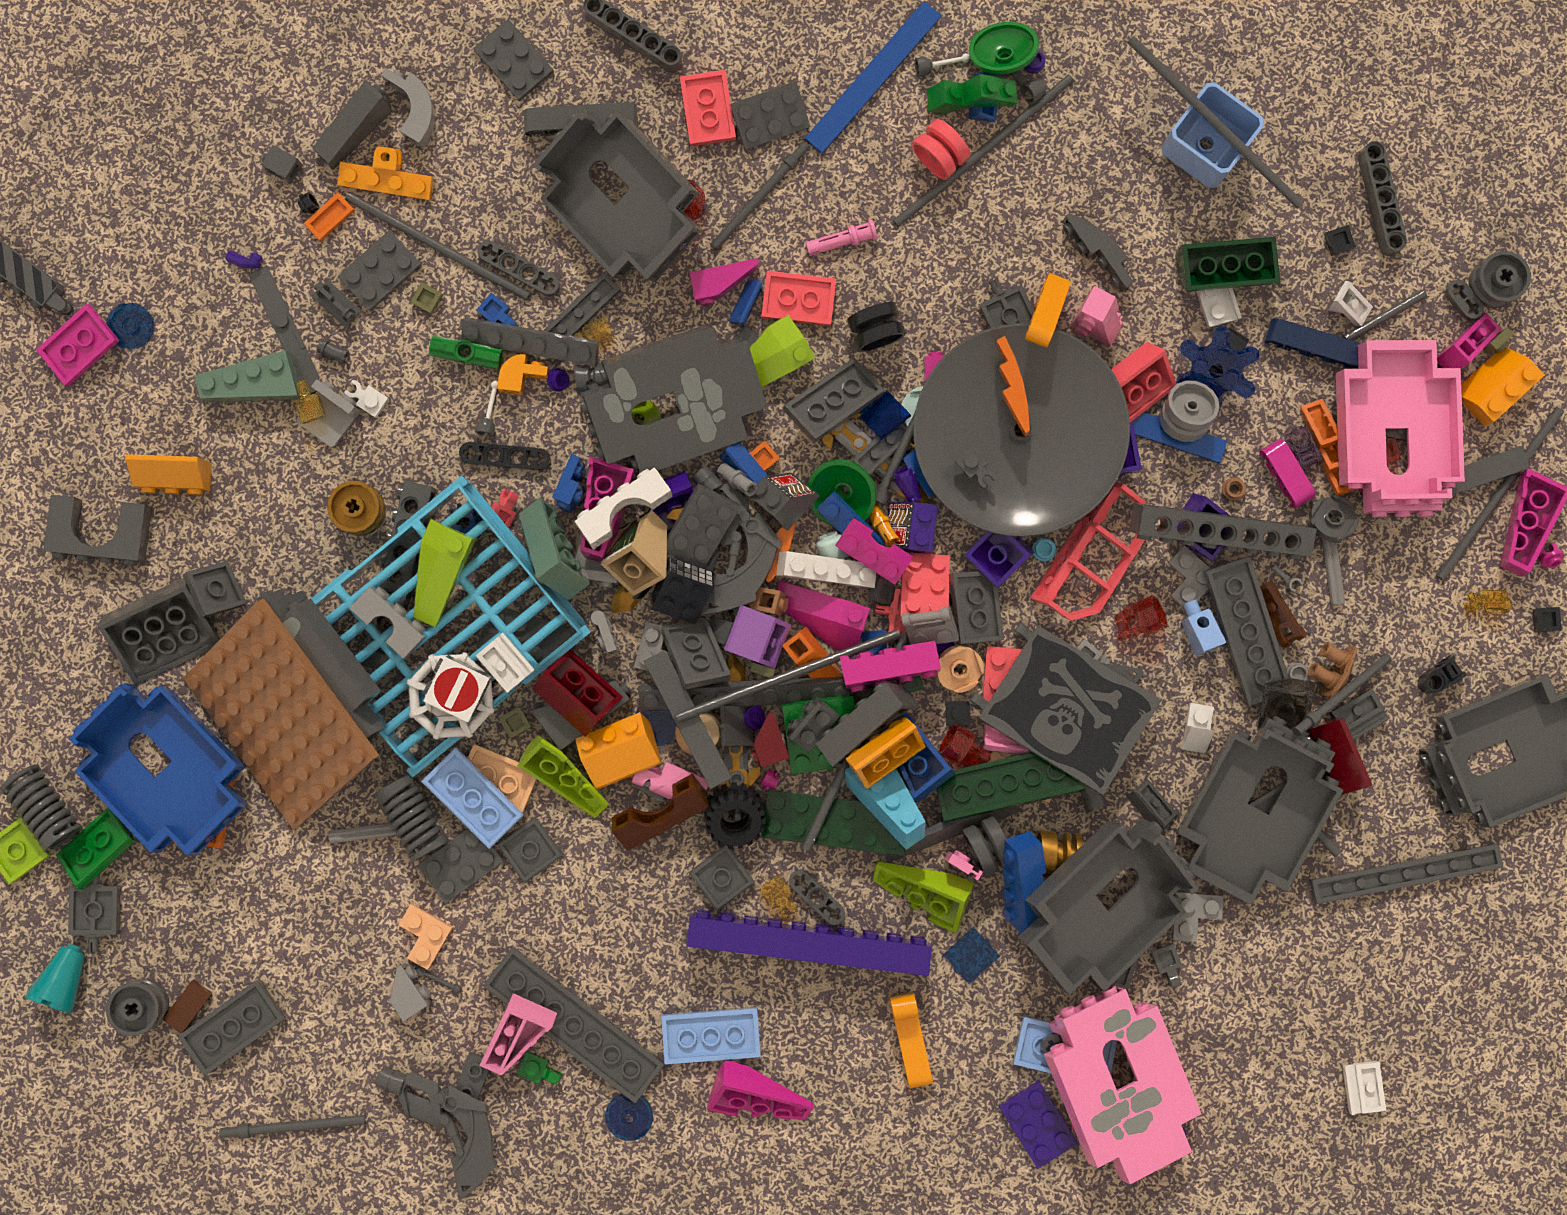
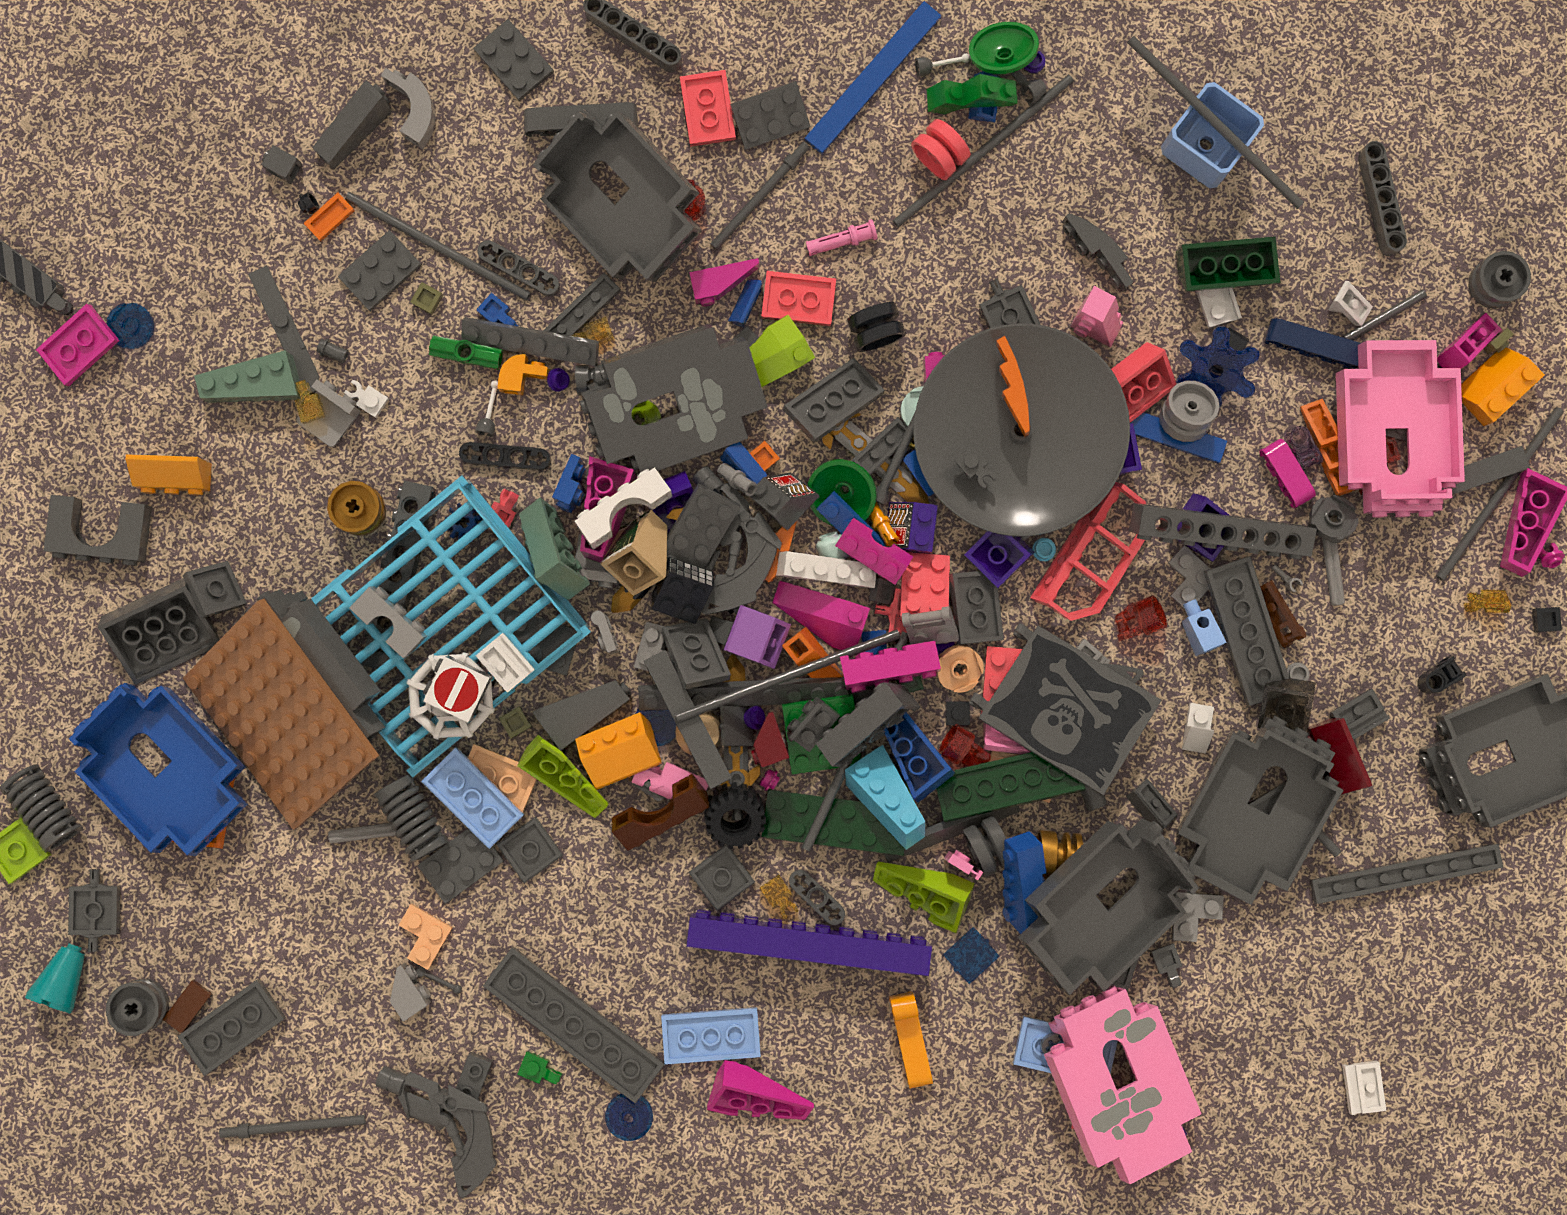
green tile [56,808,135,890] -> none
dark purple arm [225,251,263,269] -> none
dark grey hinge [312,280,362,328] -> none
light orange plate [338,146,434,200] -> none
lime wedge [413,519,476,627] -> none
bright pink wedge [479,993,557,1076] -> none
dark red slope [532,649,623,737] -> none
medium nougat brick [749,587,789,617] -> none
olive plate [750,662,775,680] -> none
light orange slope [846,717,926,789] -> none
clear blue piece [859,390,911,440] -> none
dark purple cone [893,466,921,502] -> none
dark purple plate [998,1080,1078,1169] -> none
light orange beam [1024,272,1071,348] -> none
medium nougat plate [1222,477,1246,501] -> none
dark grey bar [1293,654,1392,736] -> none
medium nougat connector [1308,642,1358,698] -> none
black plate [1324,225,1356,256] -> none
dark grey beam [1445,280,1484,321] -> none

